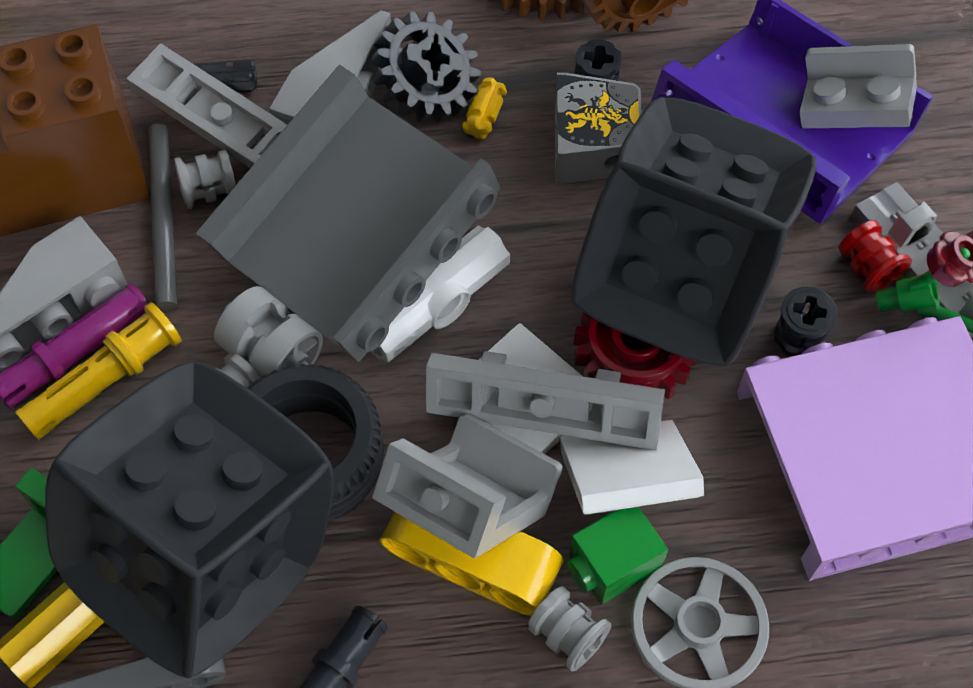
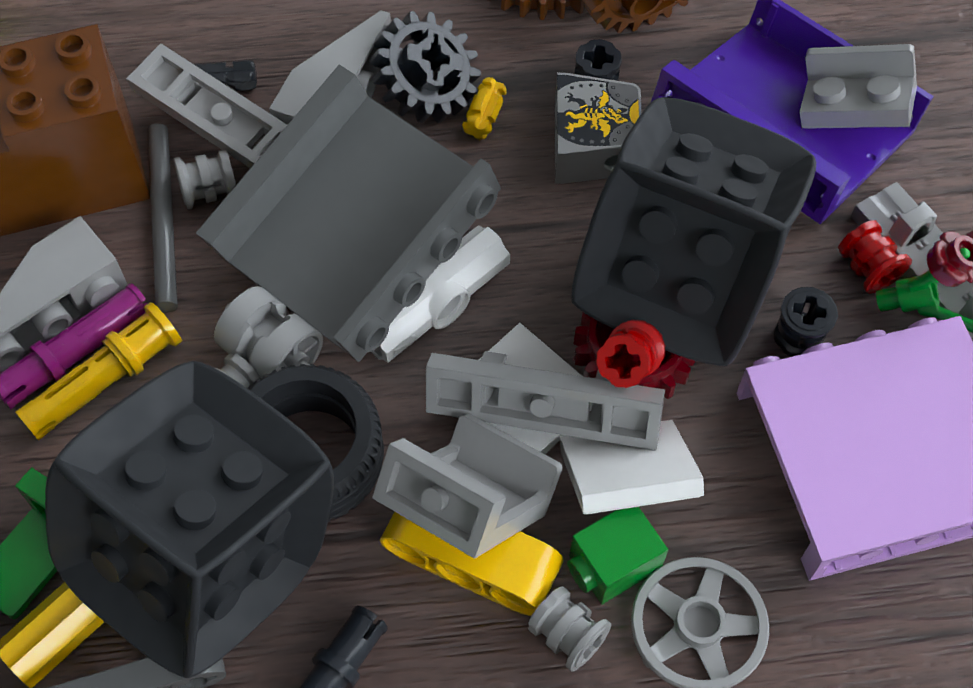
none -> red bush [596,319,665,388]

